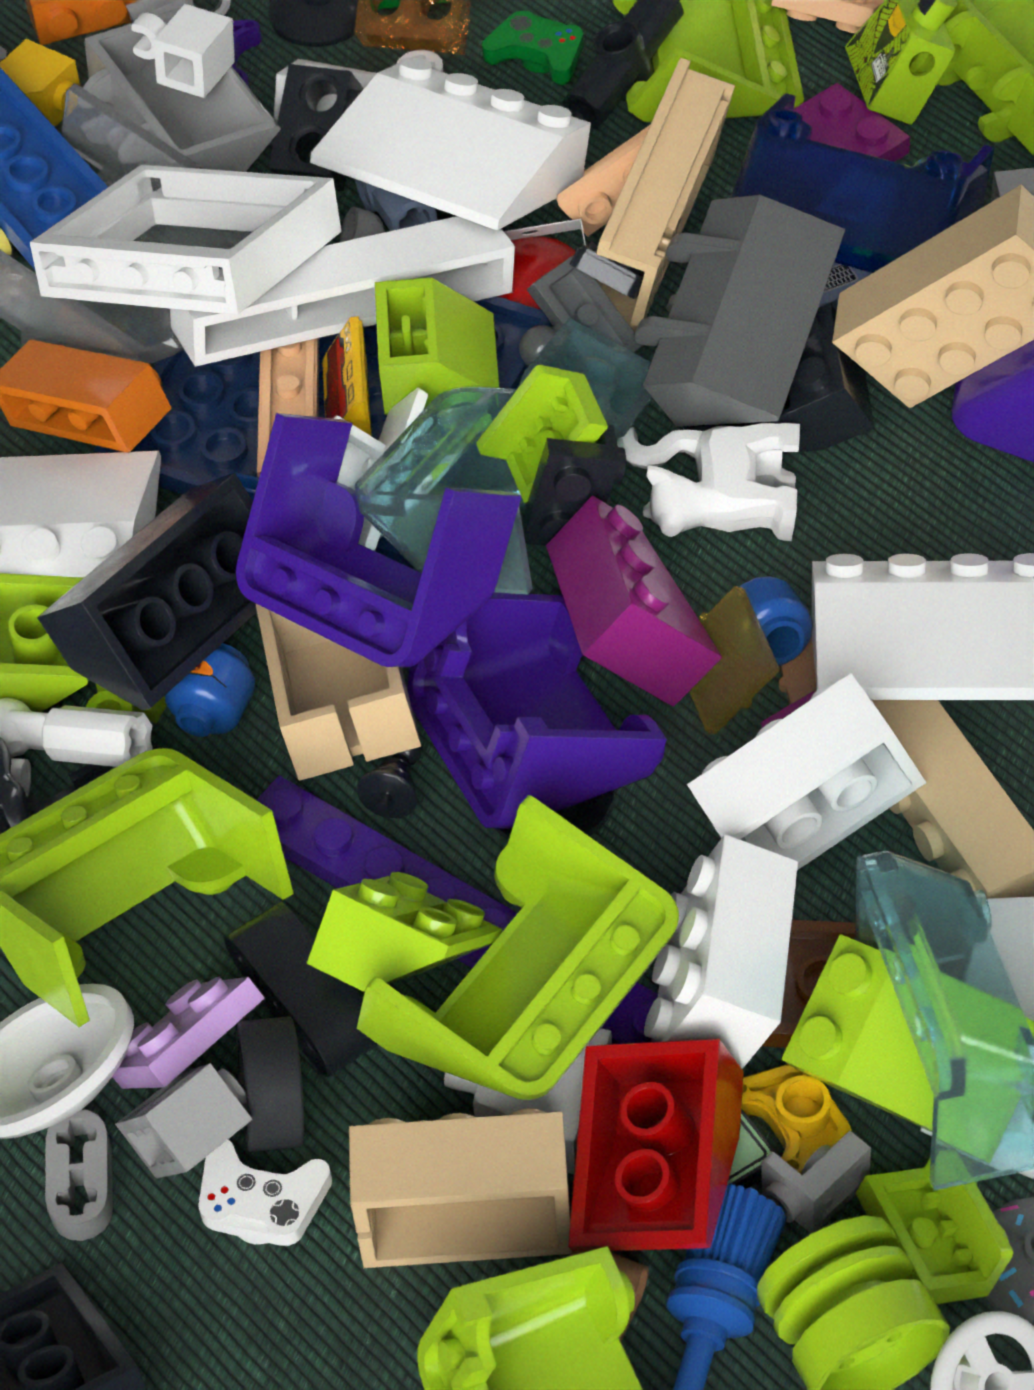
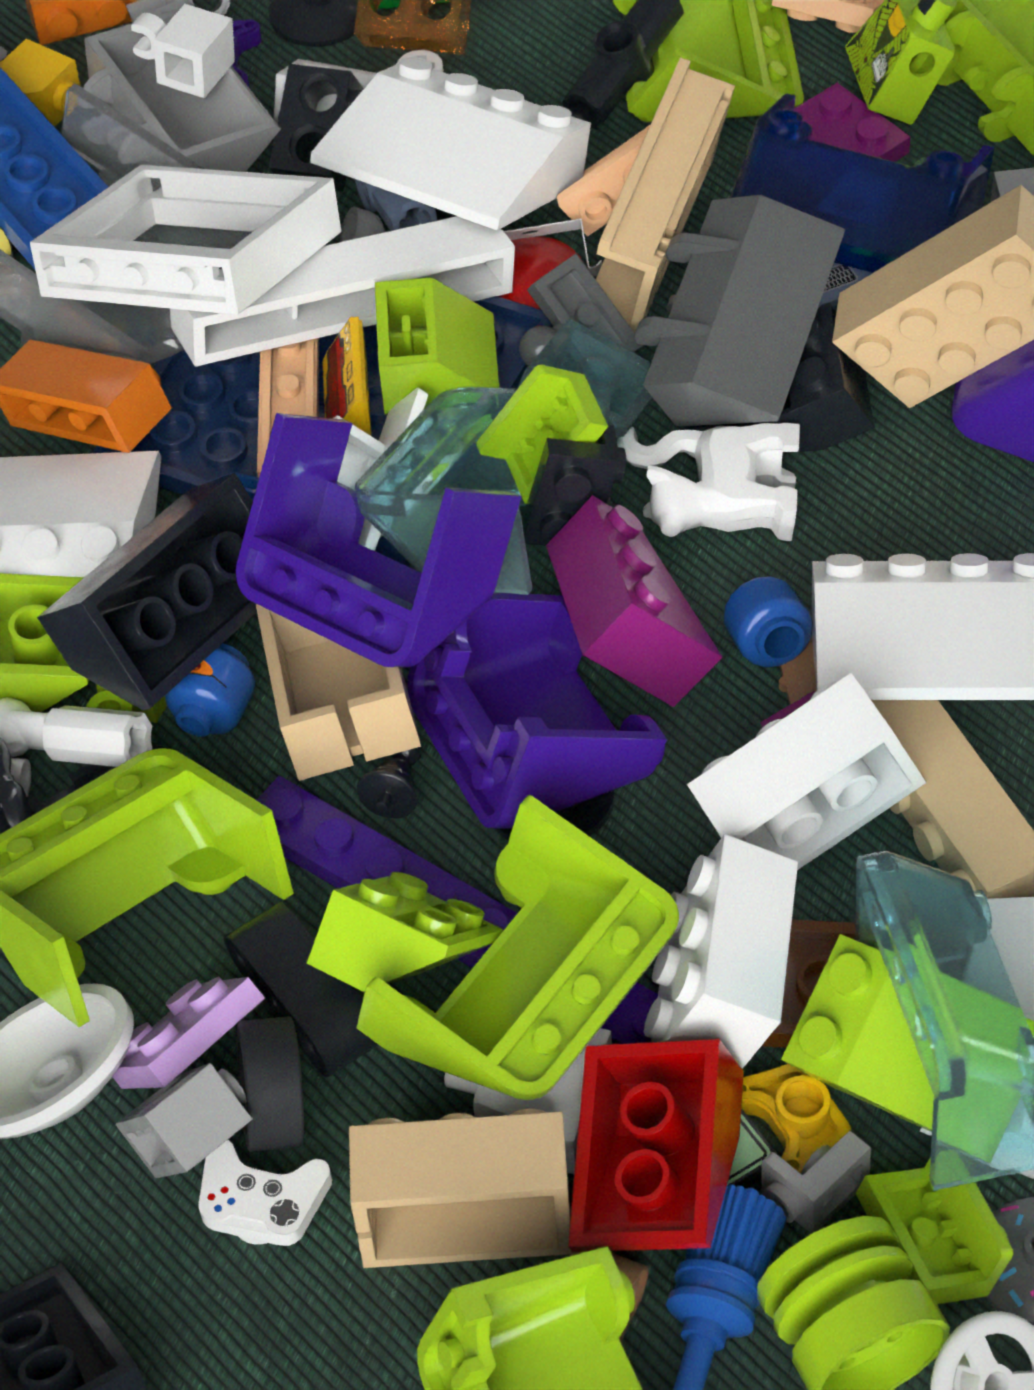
light grey beam [45,1109,113,1241] -> none
green piece [482,11,584,85] -> none
piece [569,242,645,299] -> none
clear yellow piece [689,586,780,734] -> none

